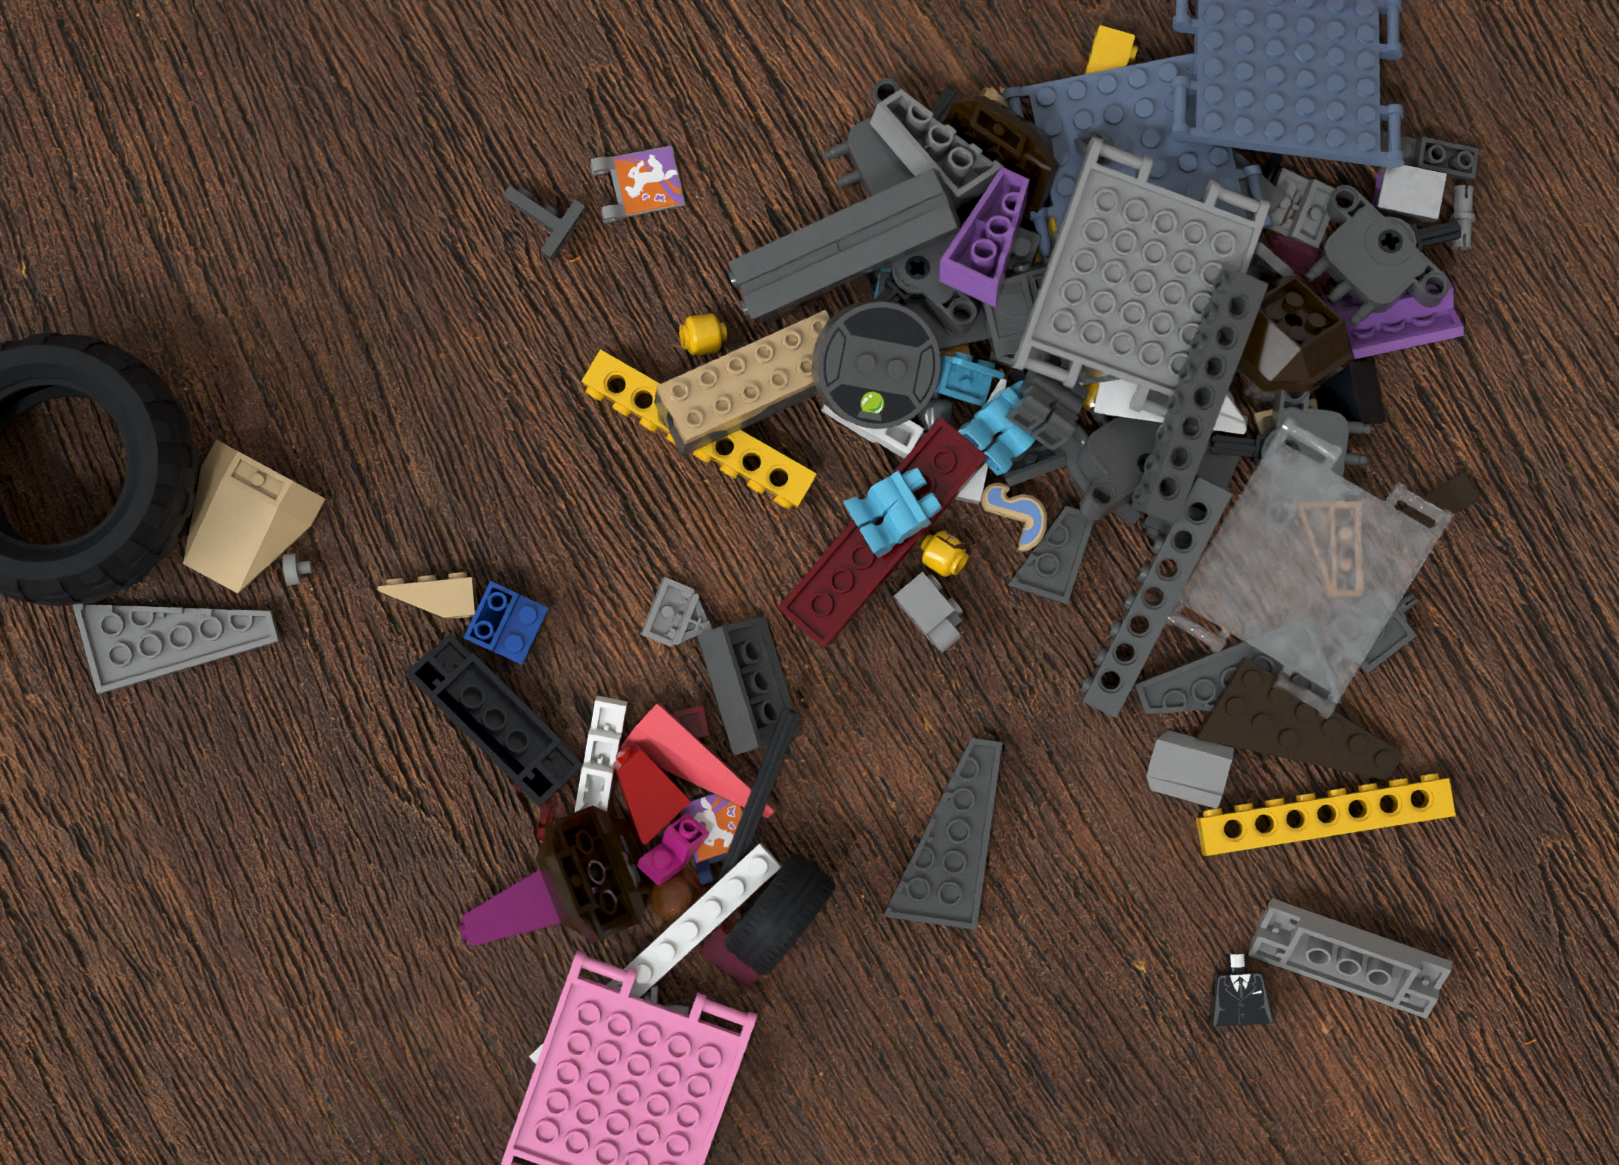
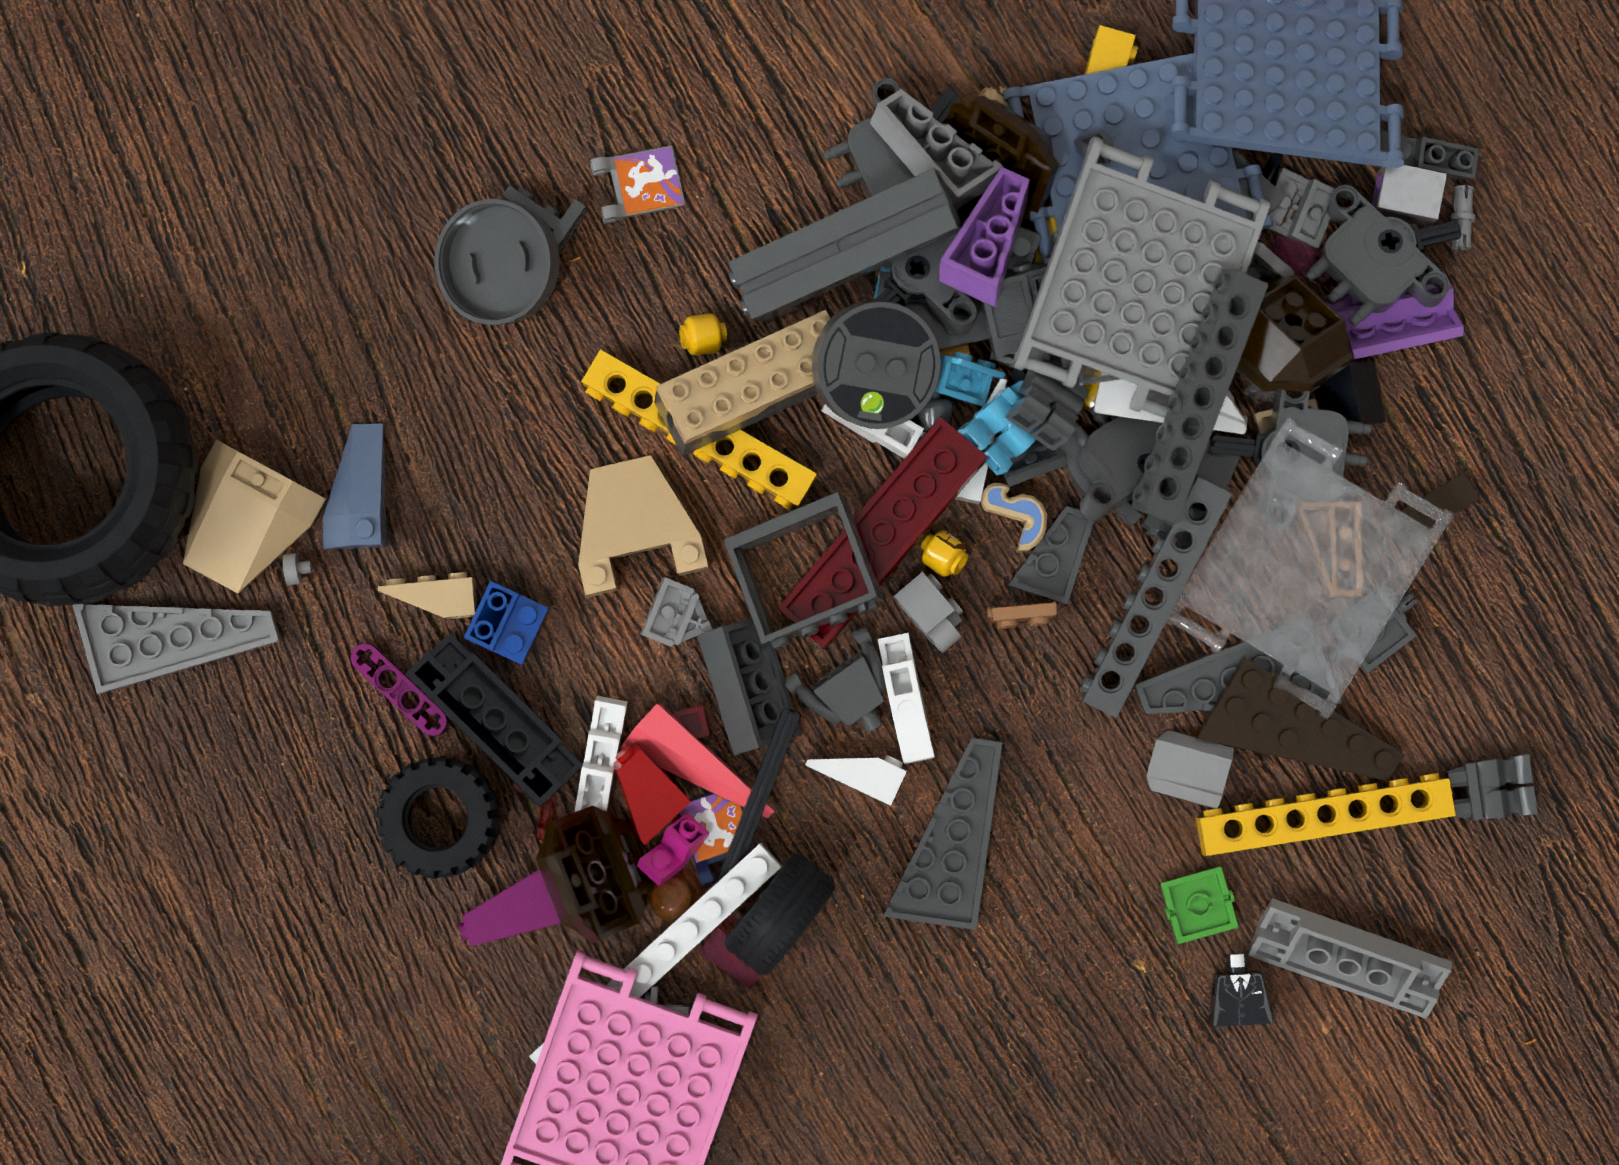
medium azure hips [843,468,942,558] -> none
none -> sand blue wedge [323,423,387,550]
none -> magenta beam [350,643,449,736]
none -> black tyre [376,757,501,879]
none -> dark grey piece [434,199,560,325]
none -> tan wedge [578,455,709,597]
none -> dark grey window [724,492,884,649]
none -> dark grey torso [785,628,886,732]
none -> white slope [805,755,907,805]
none -> white slope [878,633,935,764]
none -> medium nougat plate [987,601,1057,629]
none -> bright green plate [1159,866,1239,944]
none -> dark grey hips [1445,754,1538,820]

